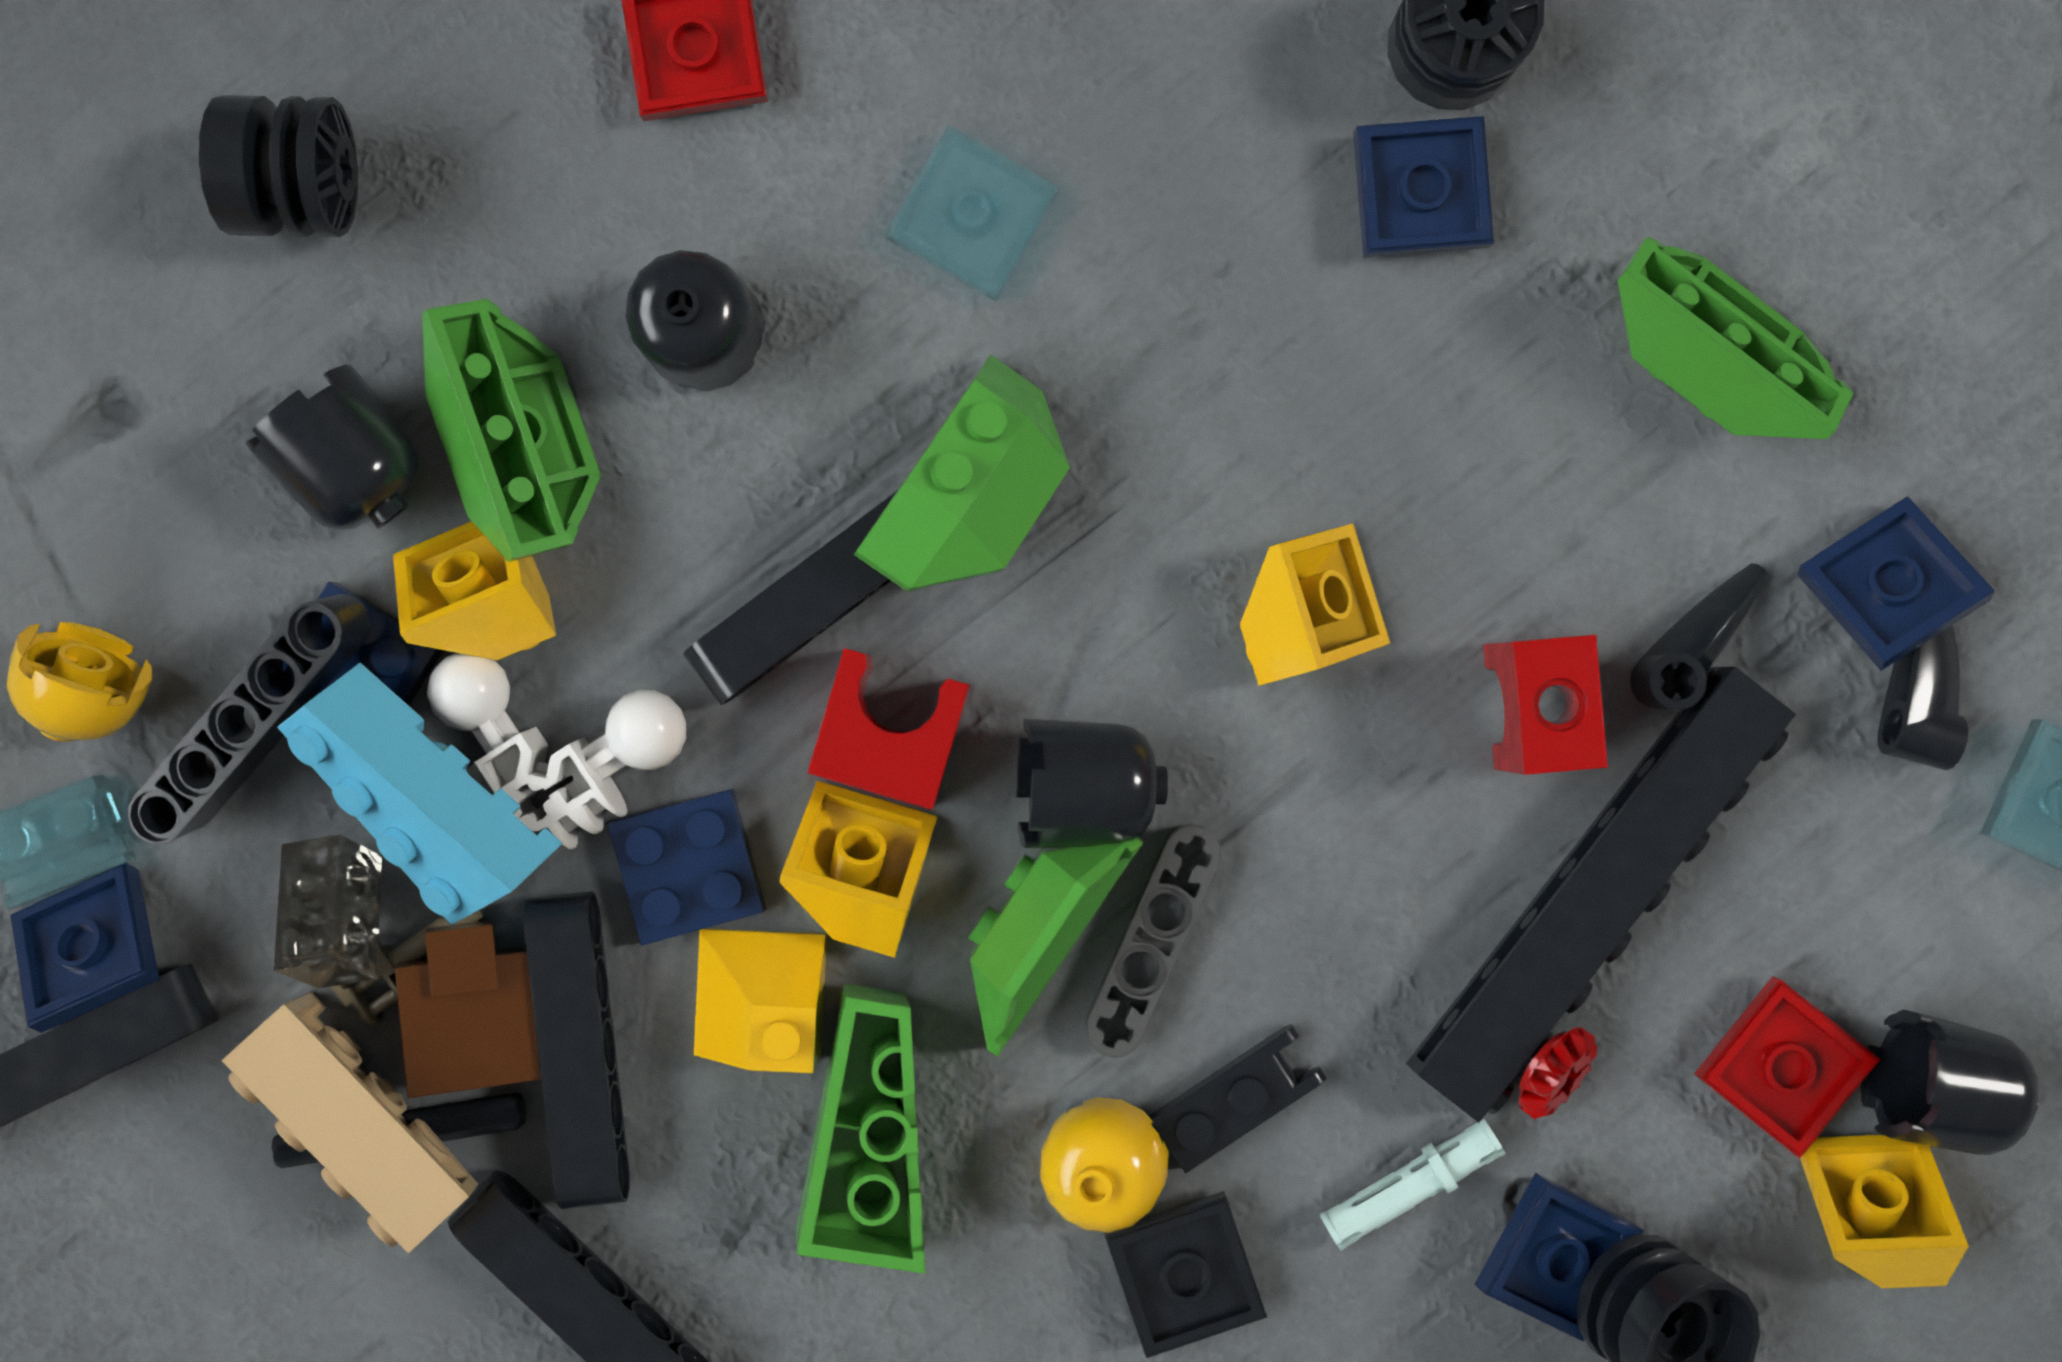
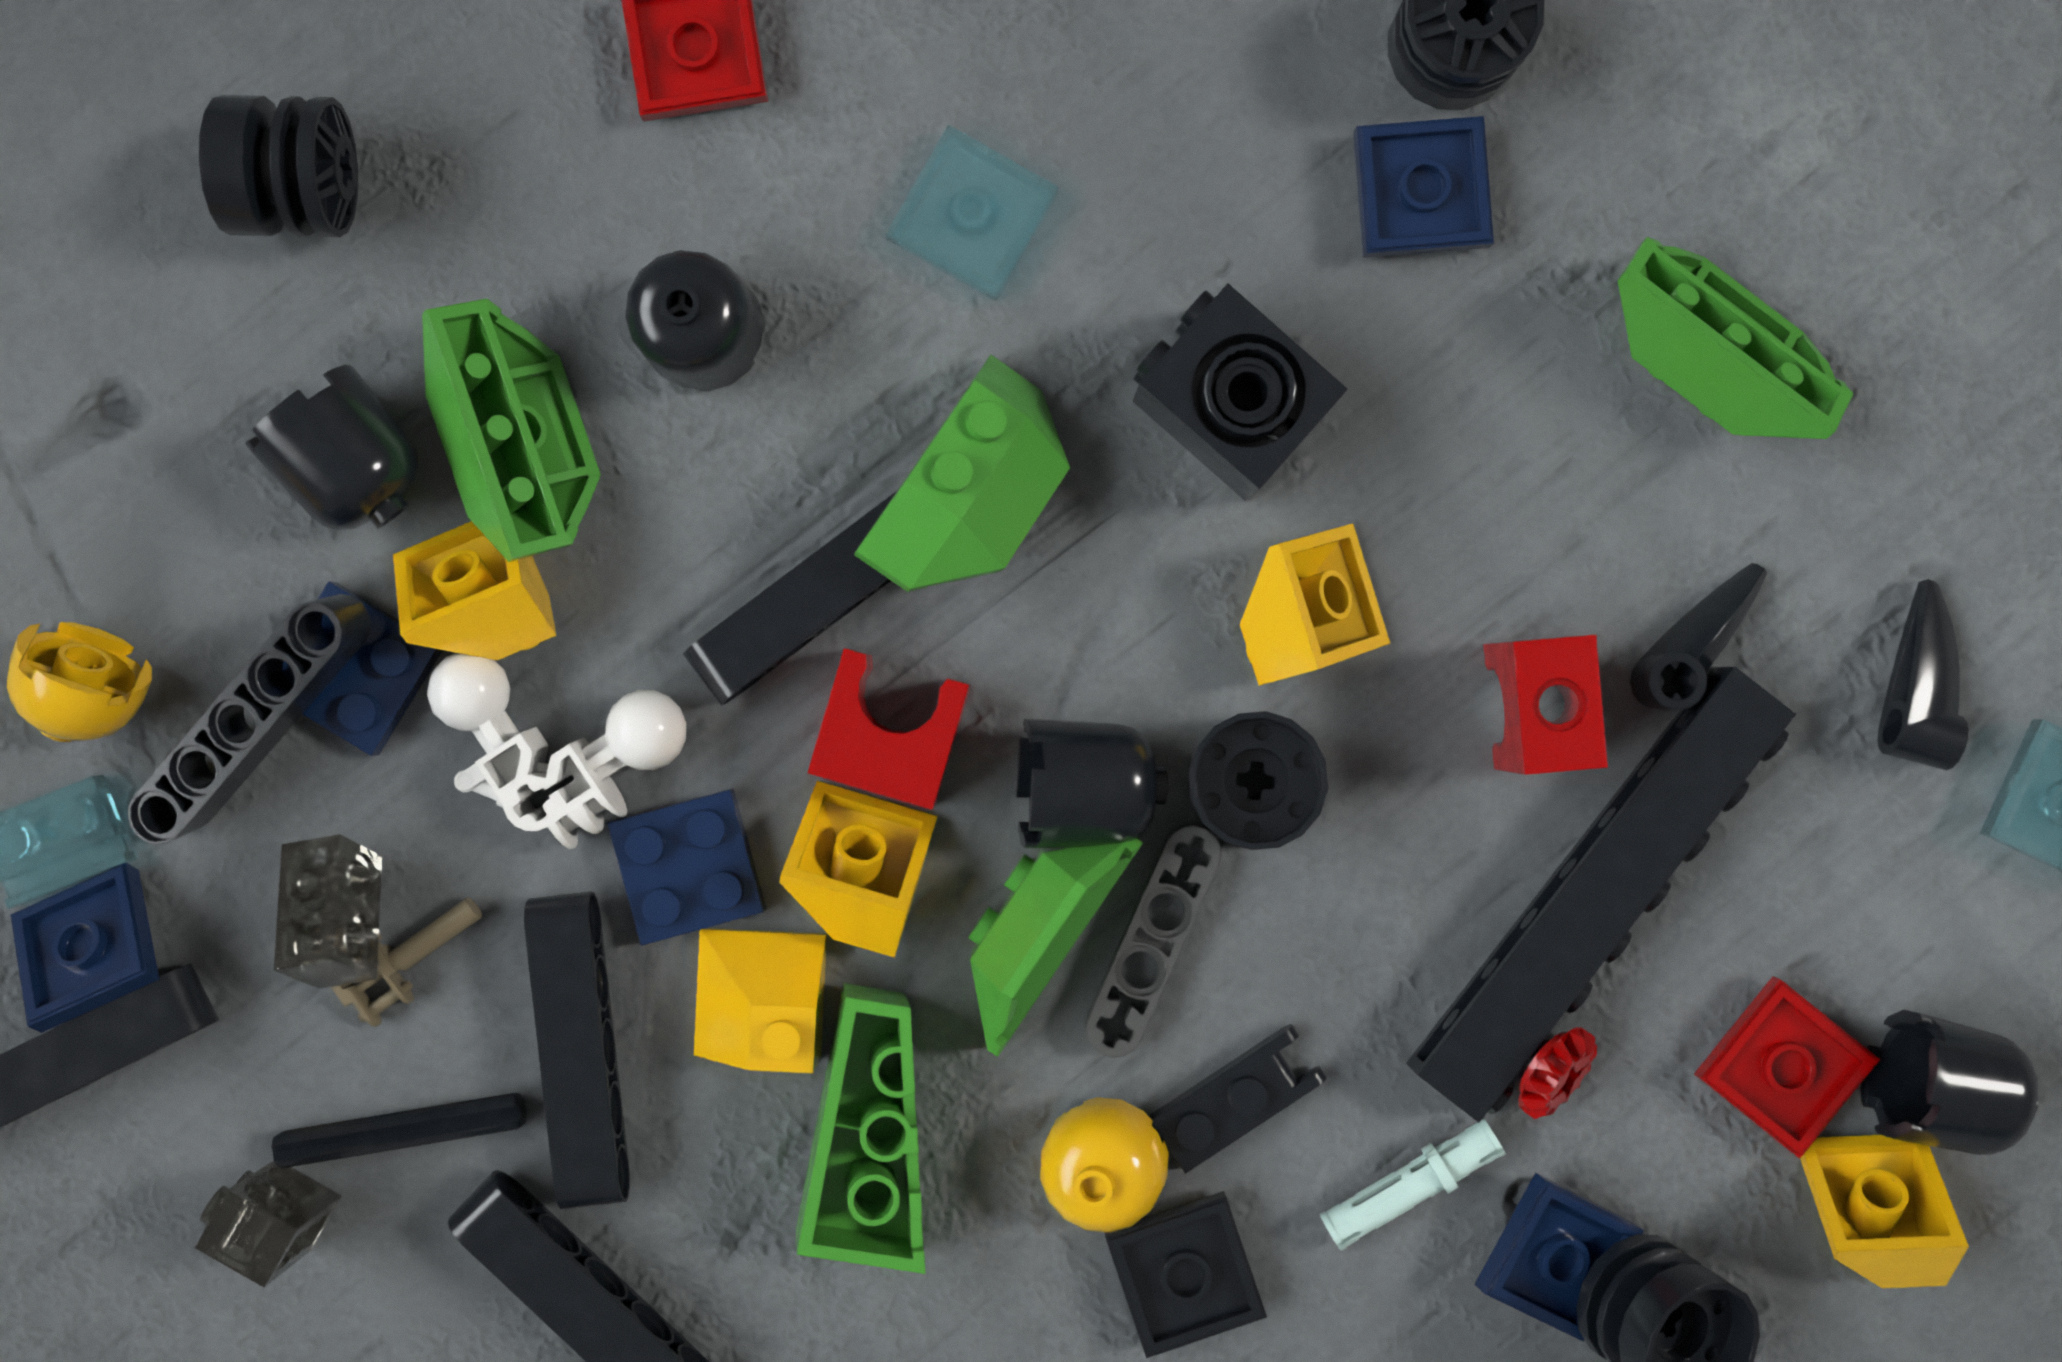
tan wedge [221,991,478,1254] -> none
medium azure wedge [277,663,563,925] -> none
reddish brown piece [395,920,541,1098] -> none
dark blue plate [1798,496,1995,671] -> none
none -> clear smoke brick [194,1161,342,1287]
none -> black brick [1132,283,1348,501]
none -> black wheel [1187,711,1328,850]

